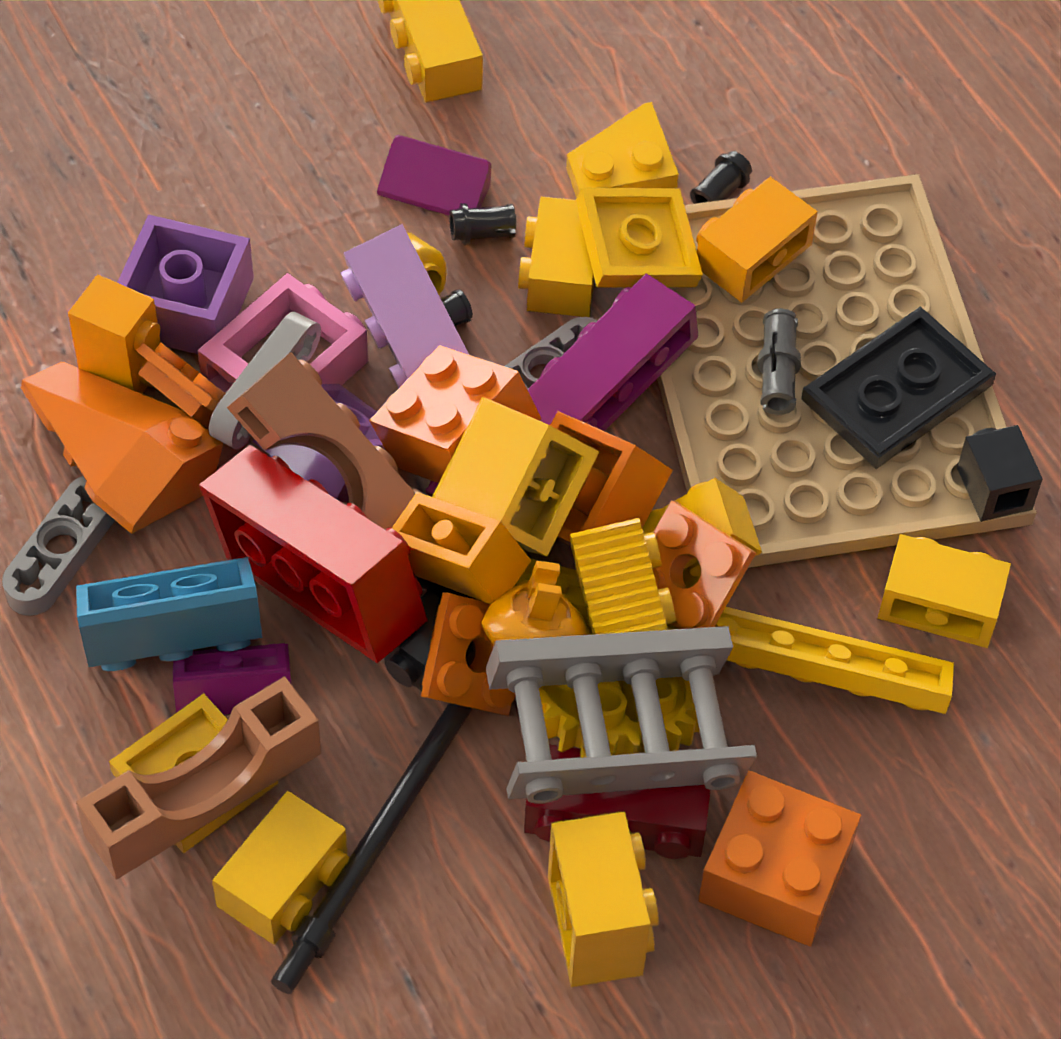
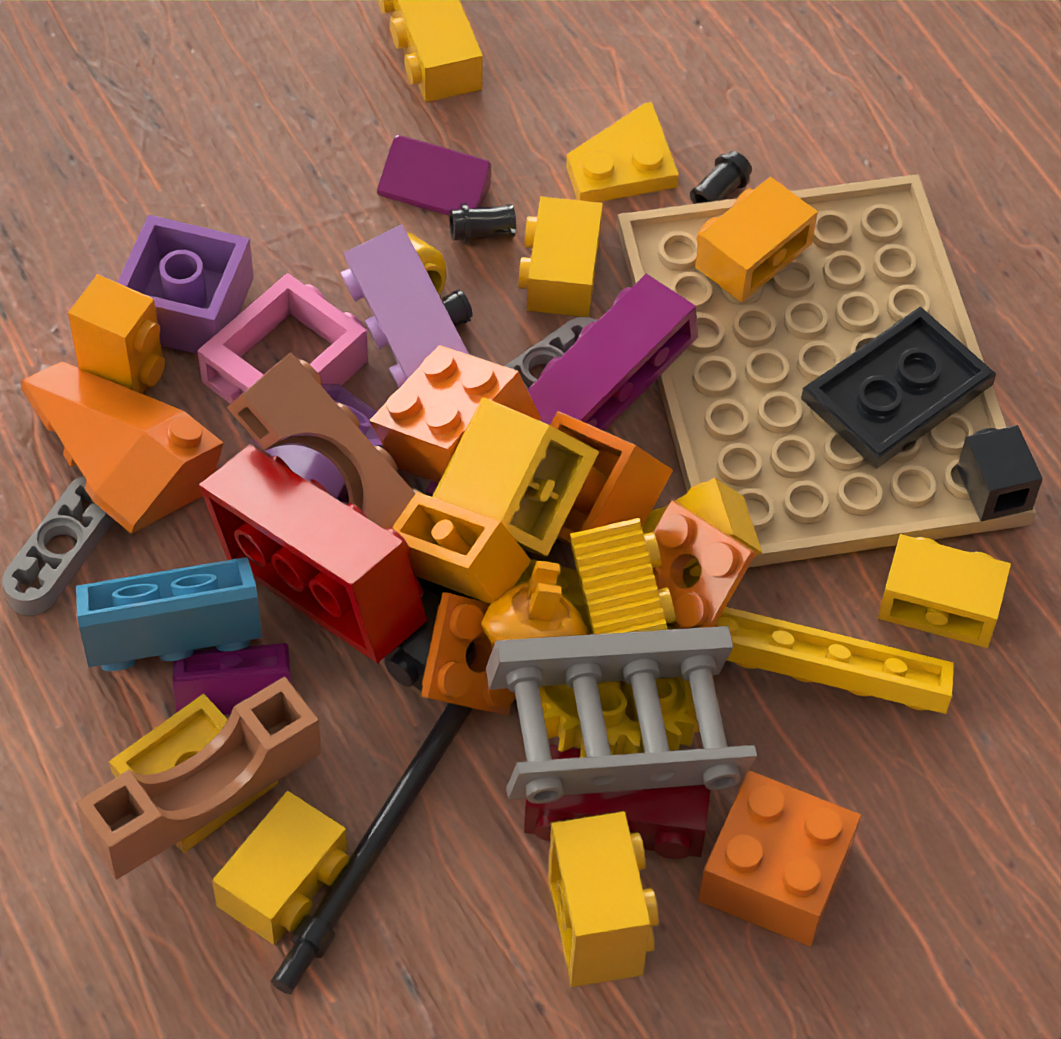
orange piece [136,342,226,429] -> none
light grey beam [209,312,321,449] -> none
yellow plate [576,188,703,288] -> none
dark grey pin [757,308,801,415] -> none

